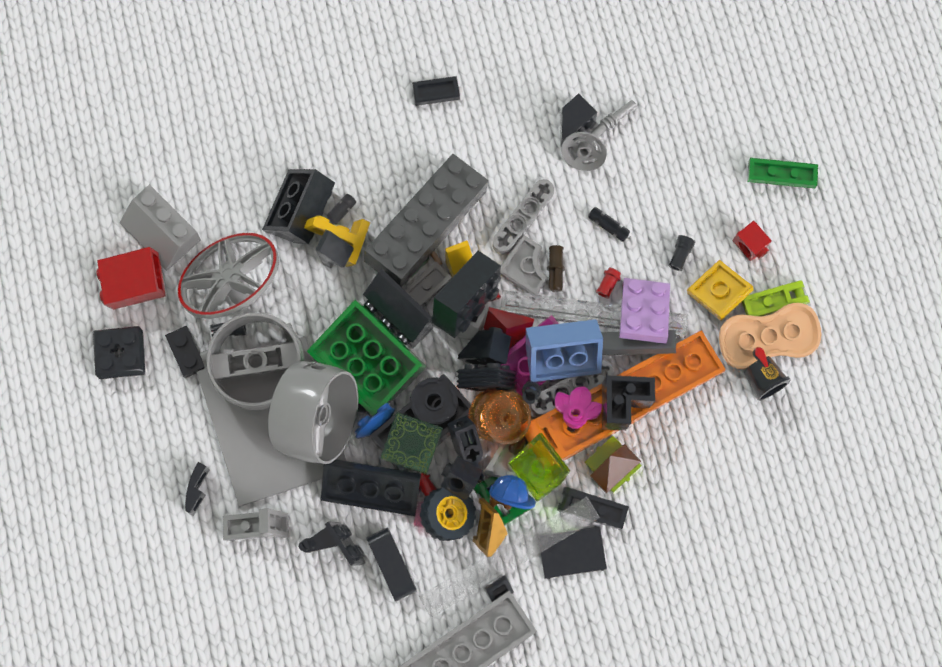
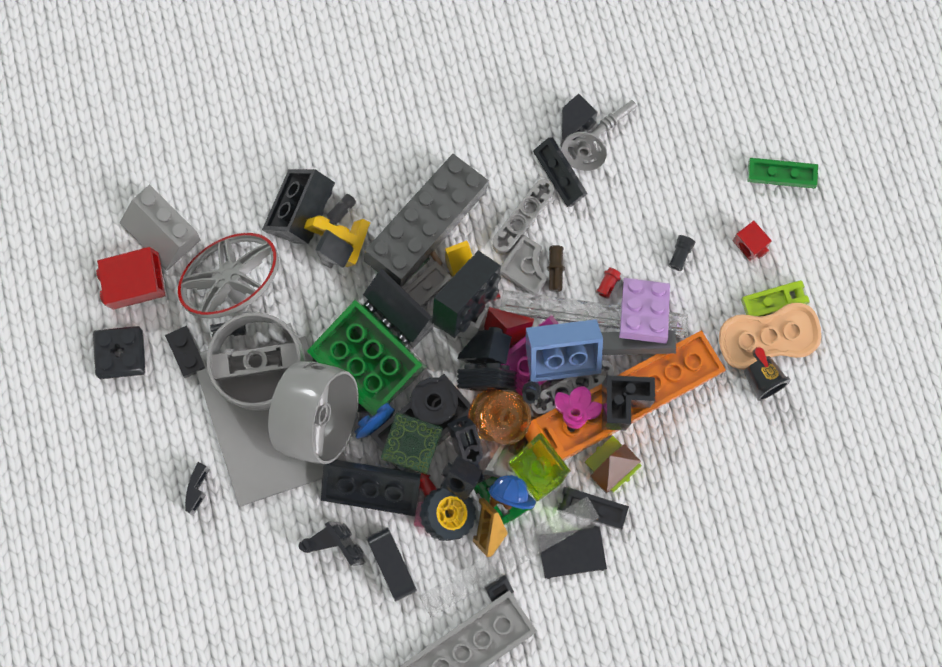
light grey bracket [223,508,289,541] -> none
black tile [412,76,460,106] -> none
black axle [588,207,630,242] -> none
yellow tile [687,260,754,321] -> none
none -> black plate [533,137,588,207]

